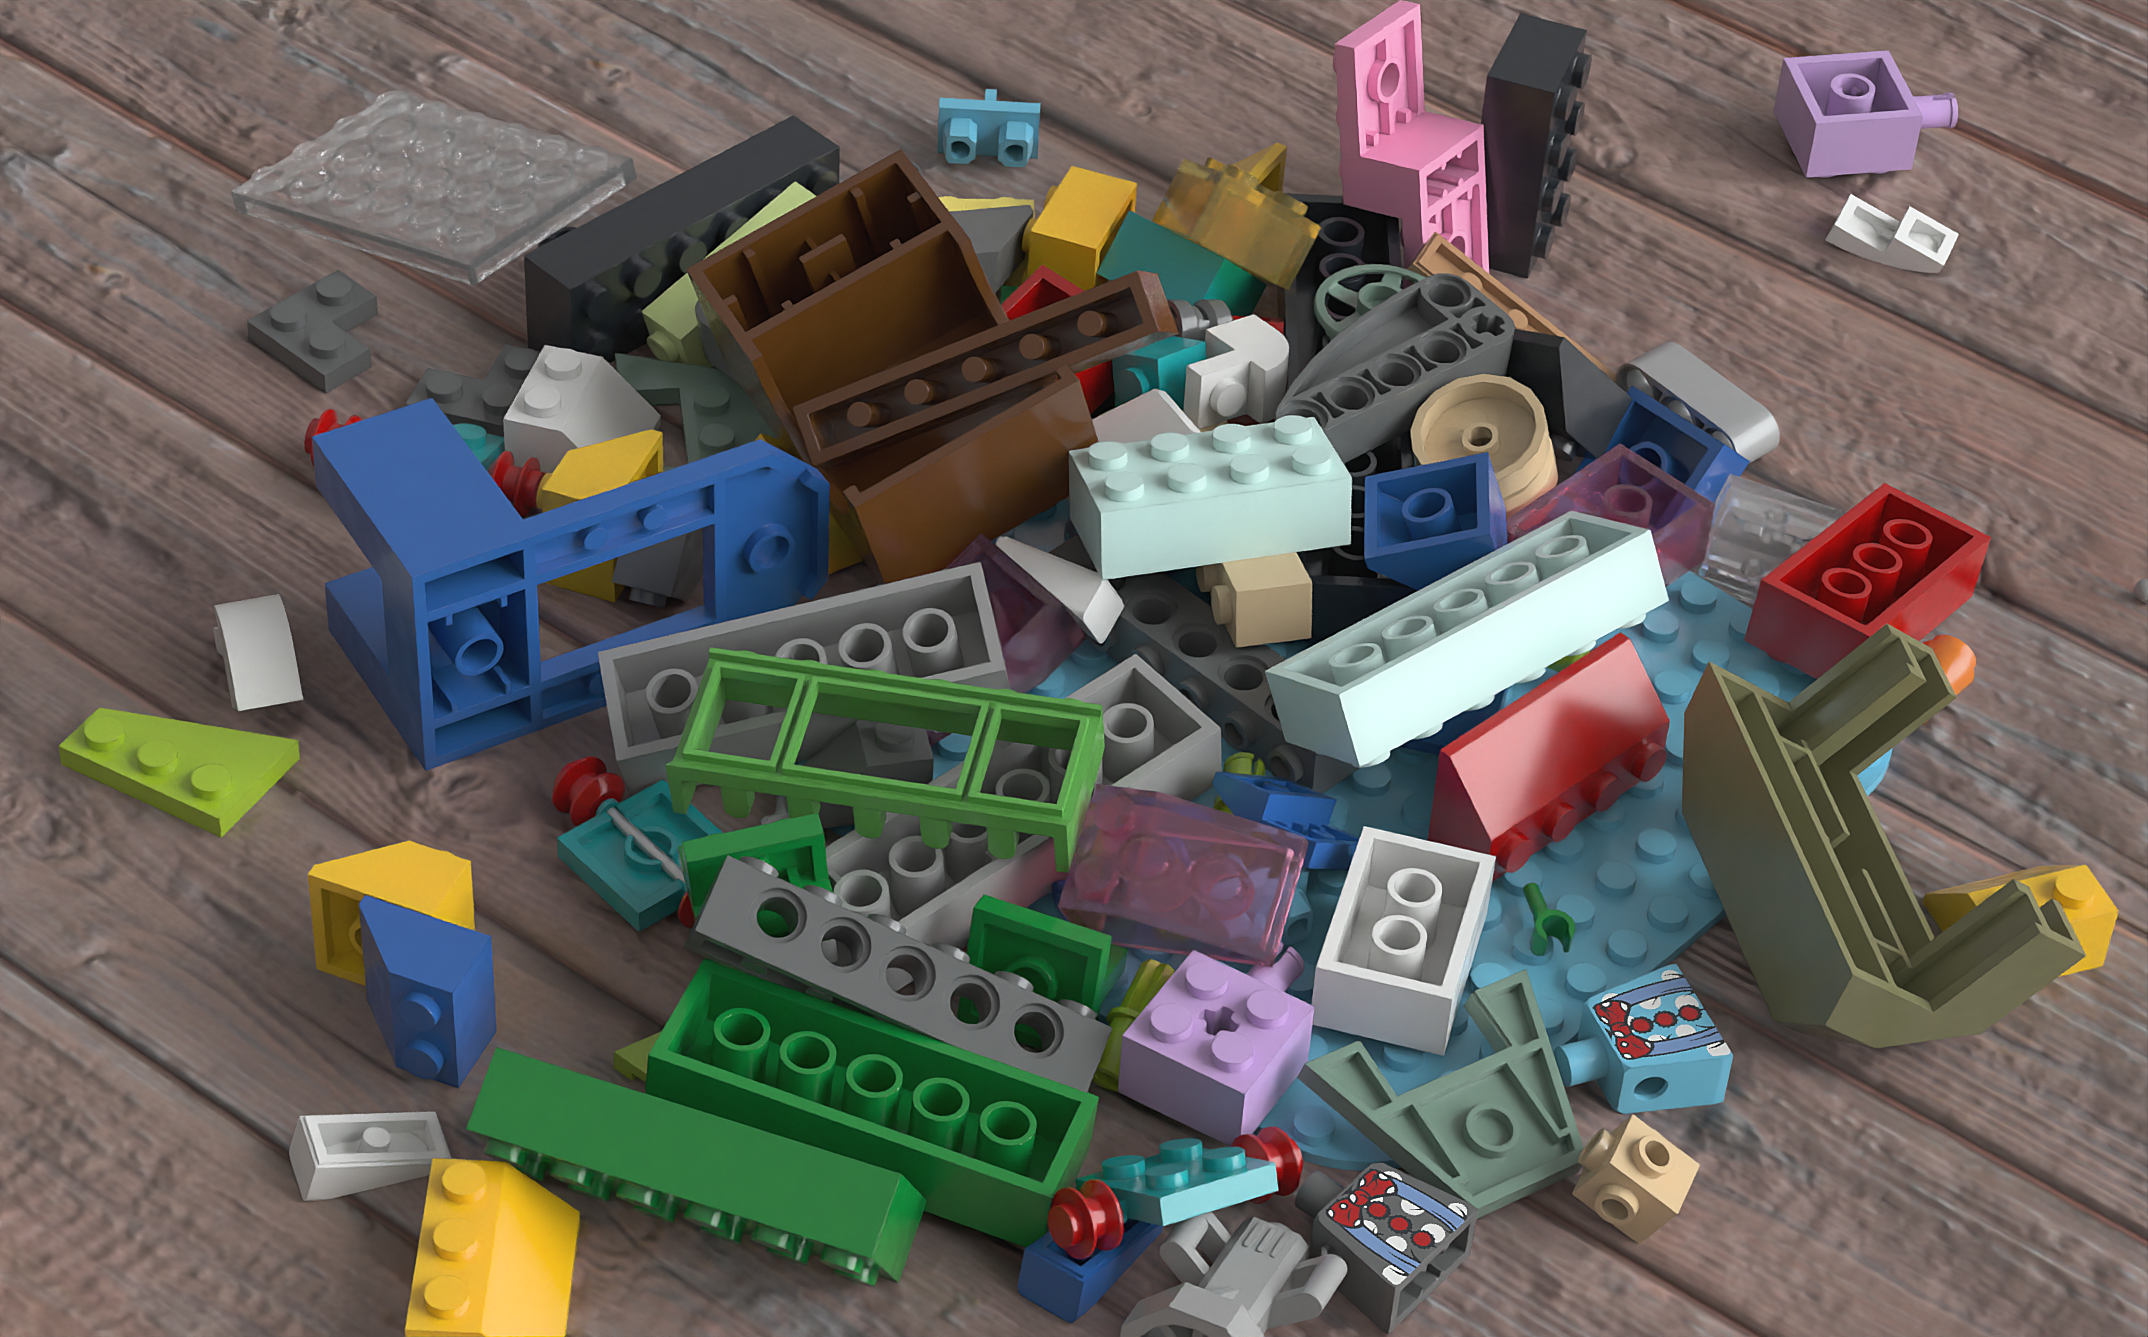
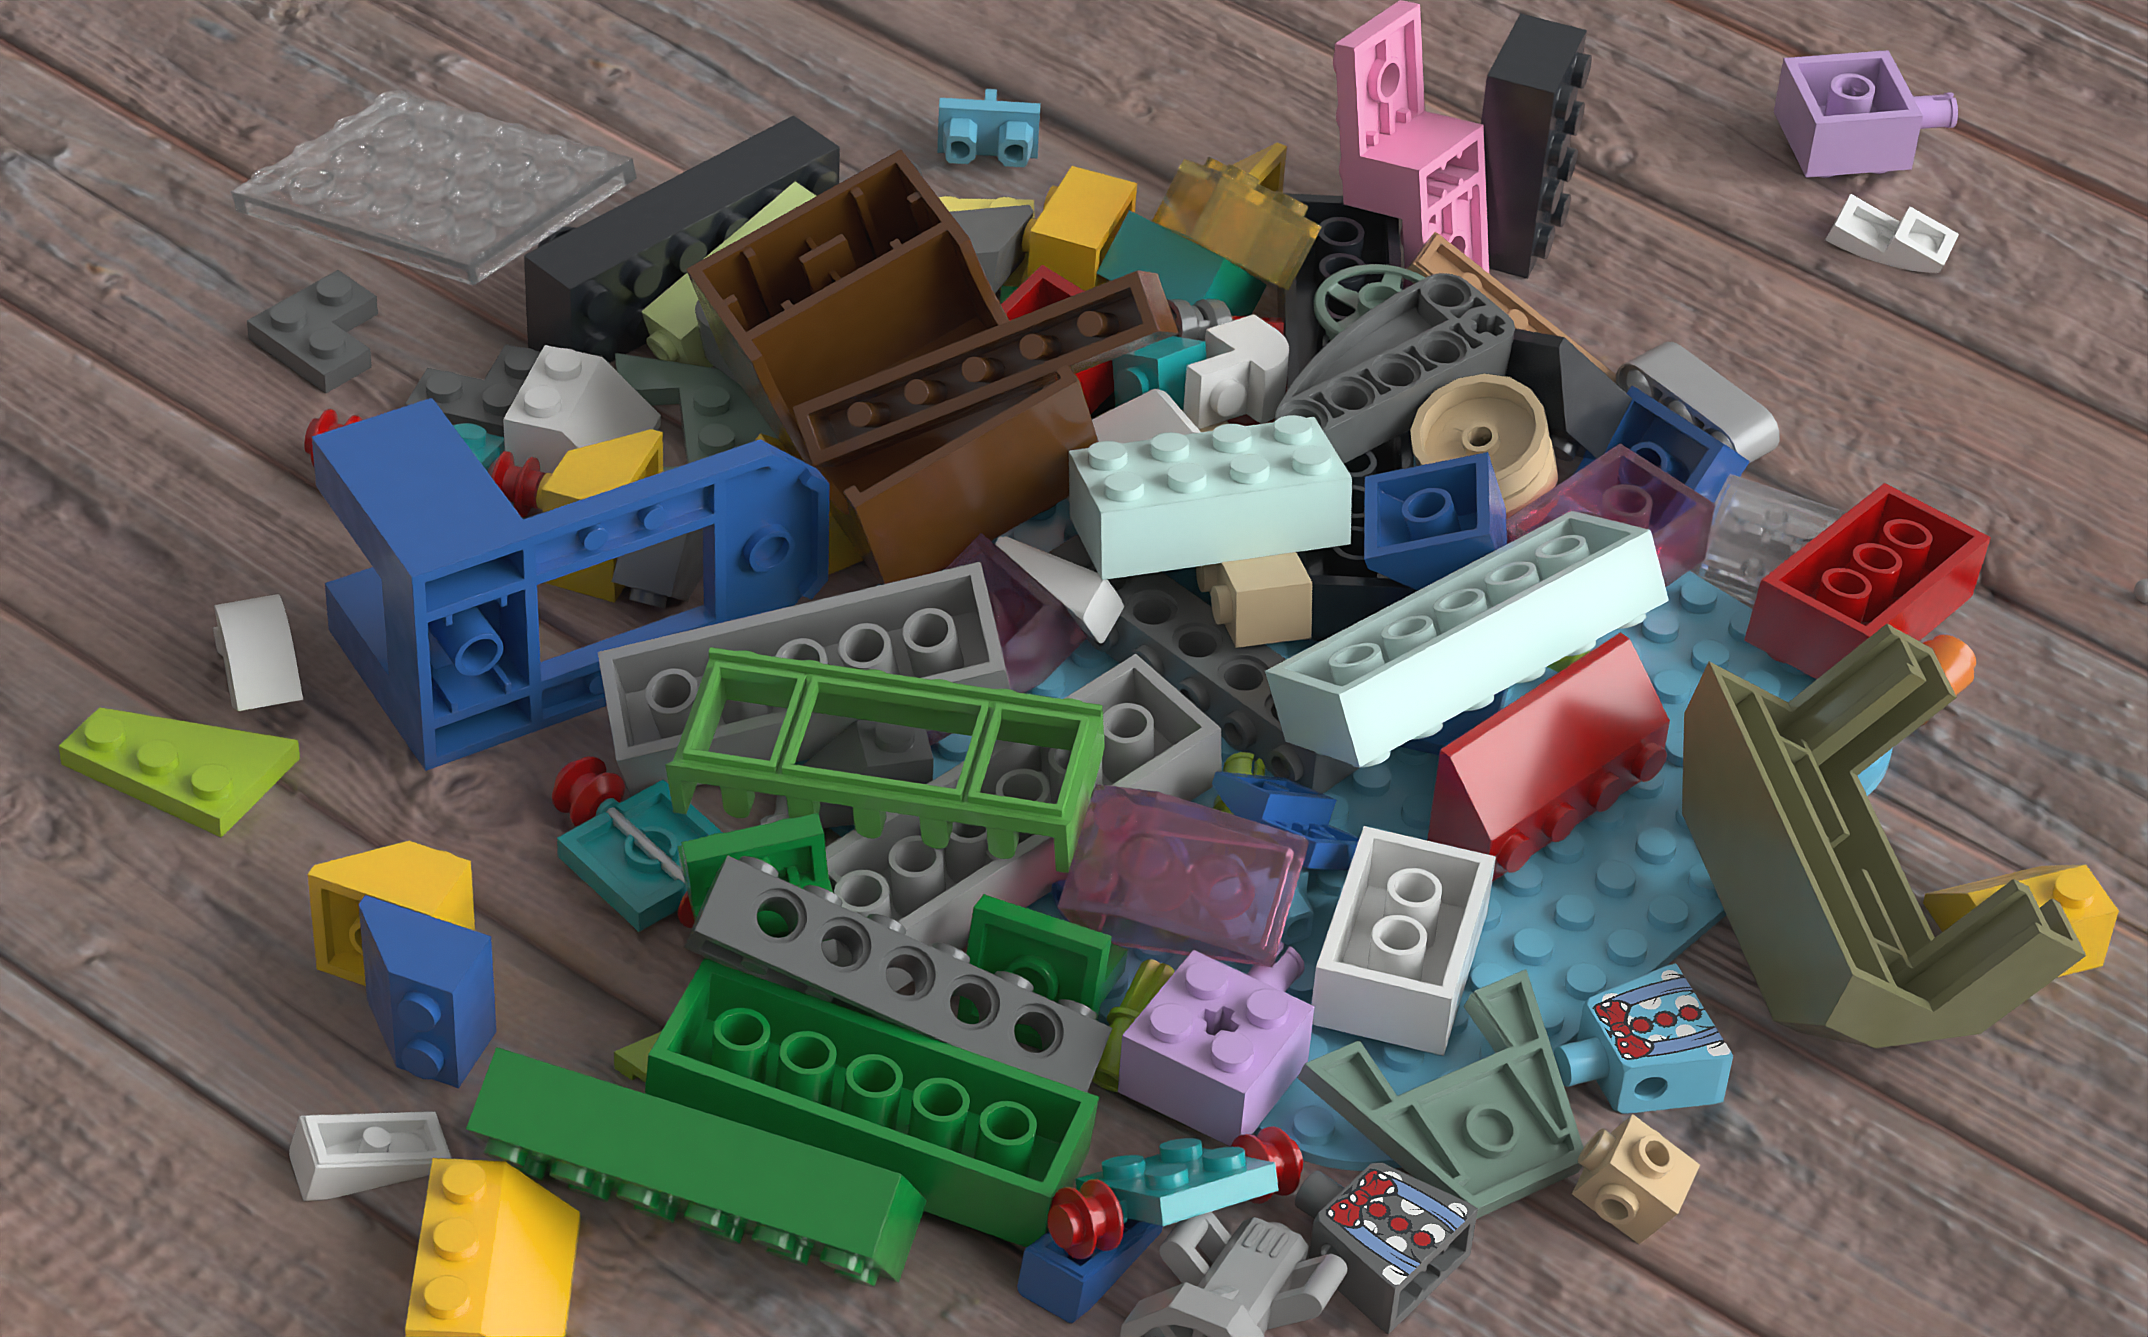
green hand [1523,883,1575,956] -> none

